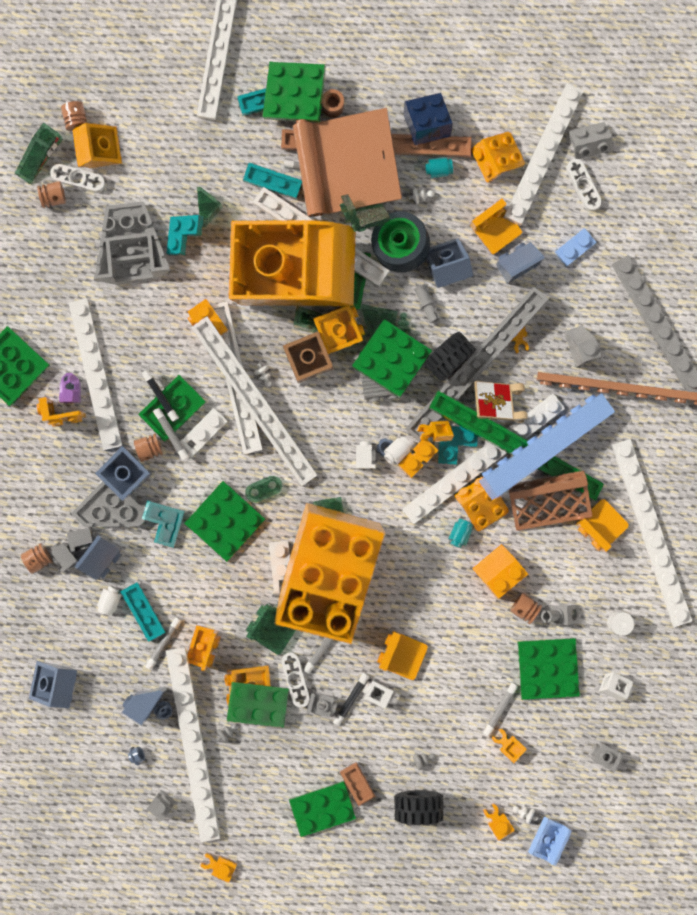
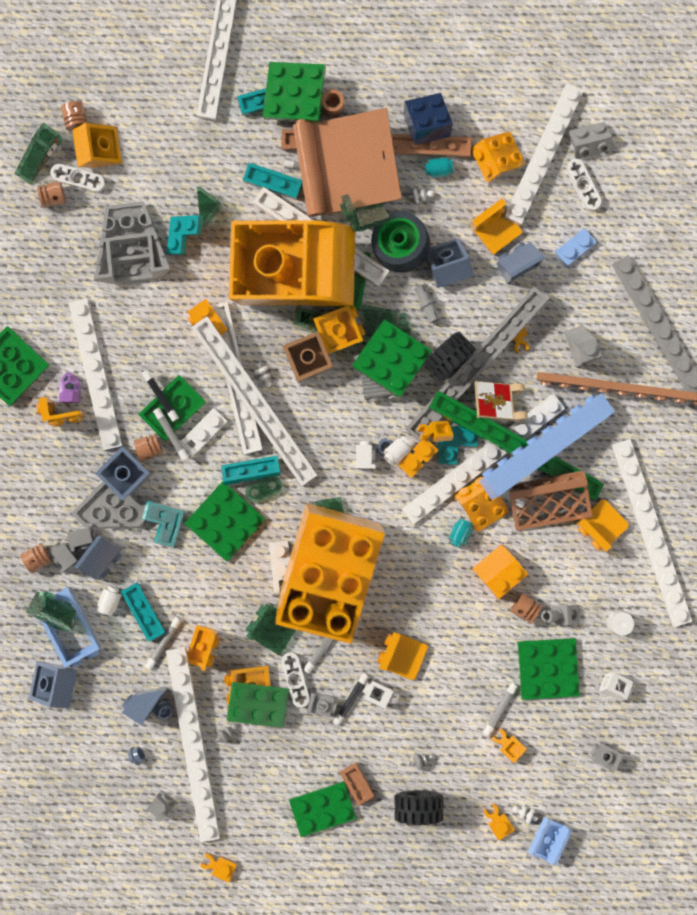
none -> clear green slope [25,591,76,633]
none -> light blue door [33,587,102,668]
none -> teal plate [221,455,281,485]

